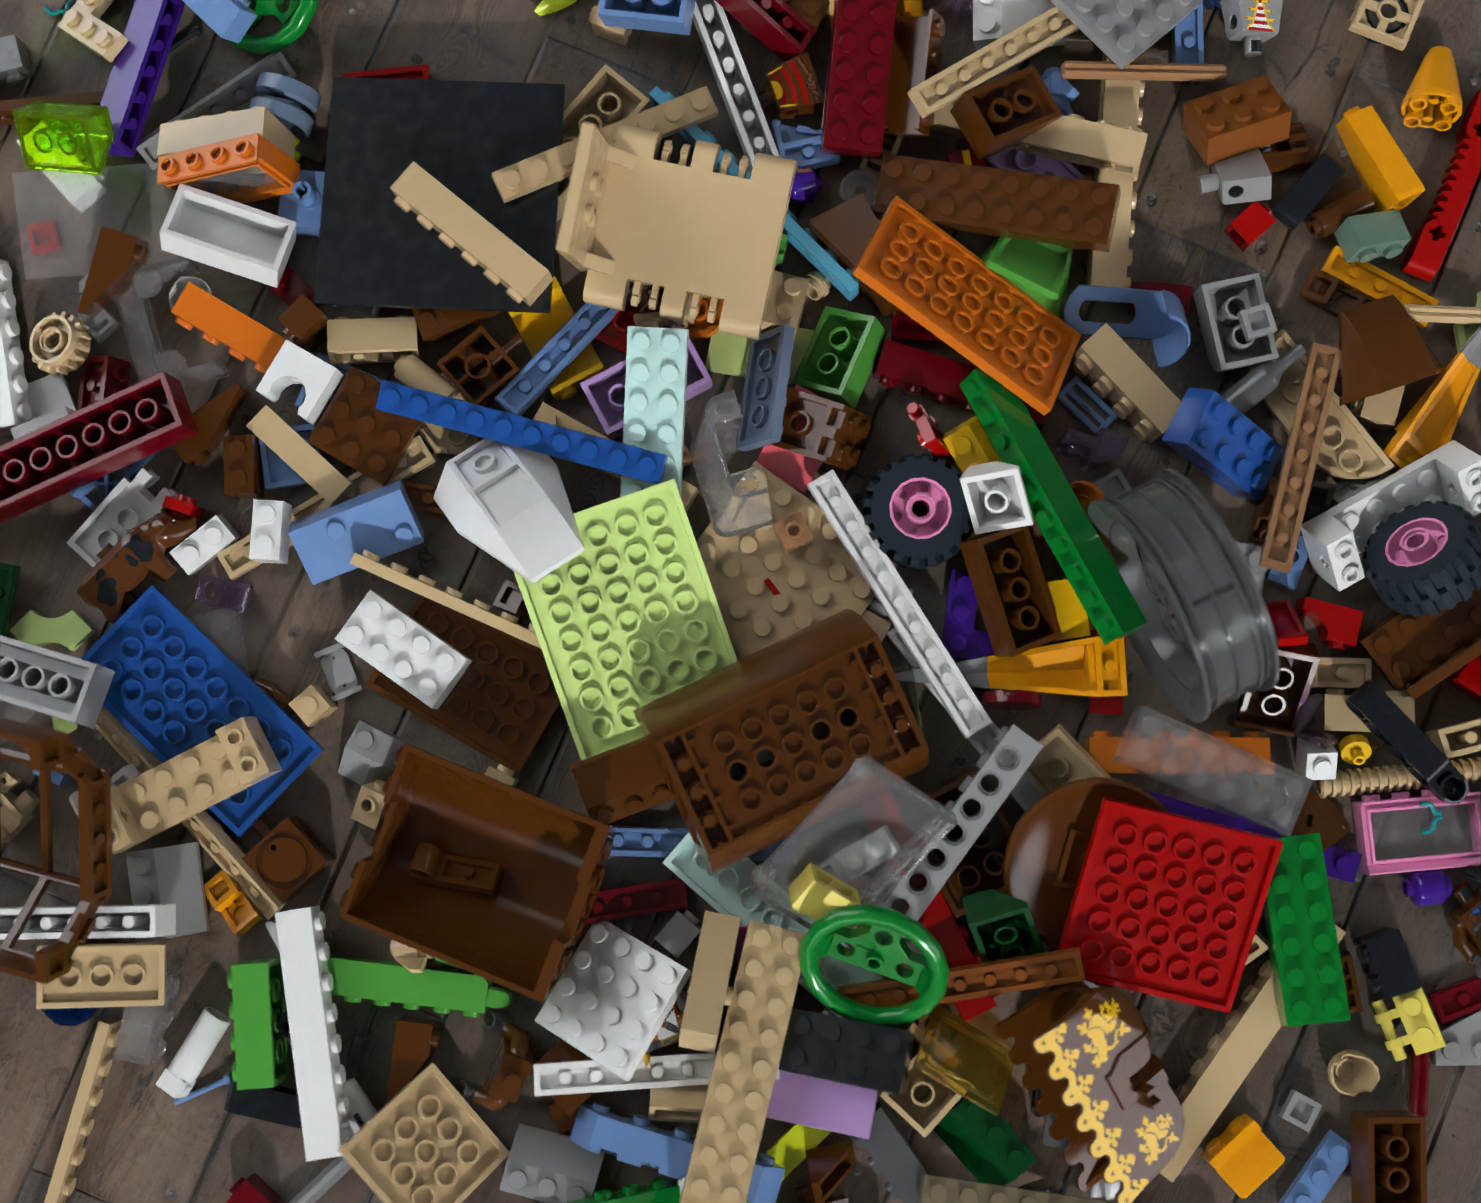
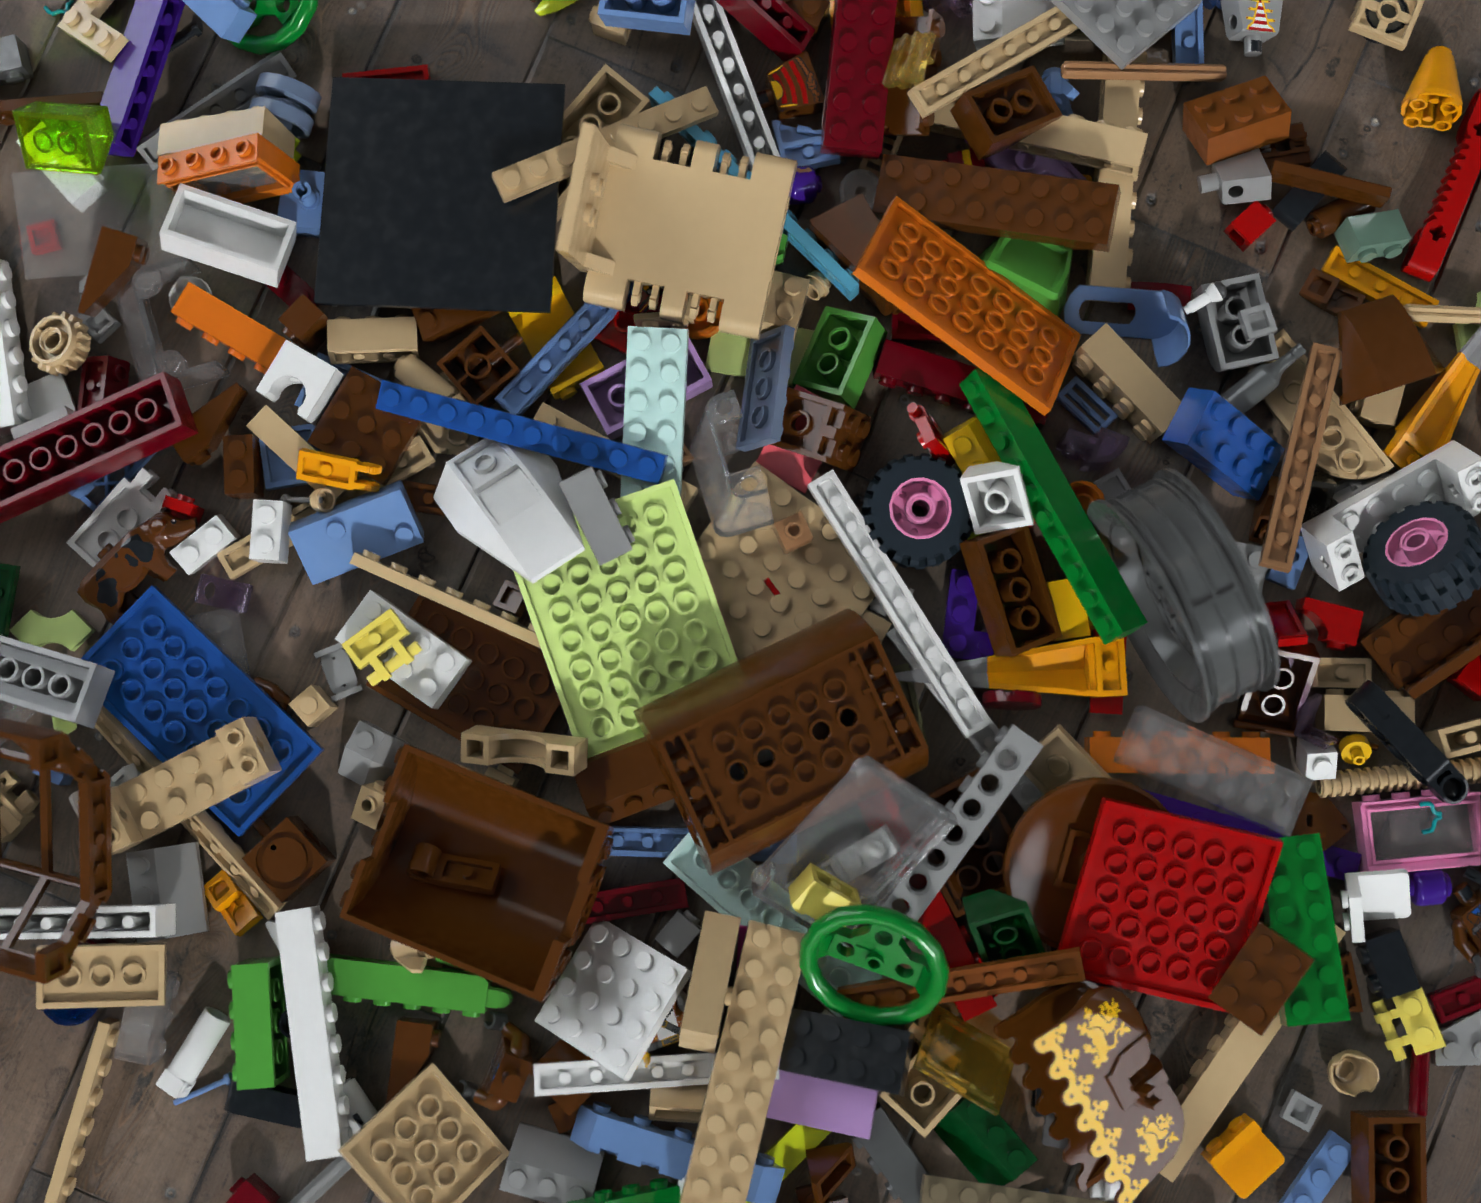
tan brick [390,161,553,306] -> none
light orange slope [1336,105,1425,212] -> none
none -> tan hinge [280,488,336,512]
none -> light orange hinge [296,448,382,492]
none -> light yellow plate [341,608,423,687]
none -> tan arch [461,725,588,776]
none -> light grey brick [559,467,635,566]
none -> clear yellow piece [882,31,936,89]
none -> white piece [1183,281,1227,315]
none -> reddish brown plate [1208,922,1315,1036]
none -> reddish brown tile [1269,160,1392,208]
none -> white bracket [1340,869,1411,943]

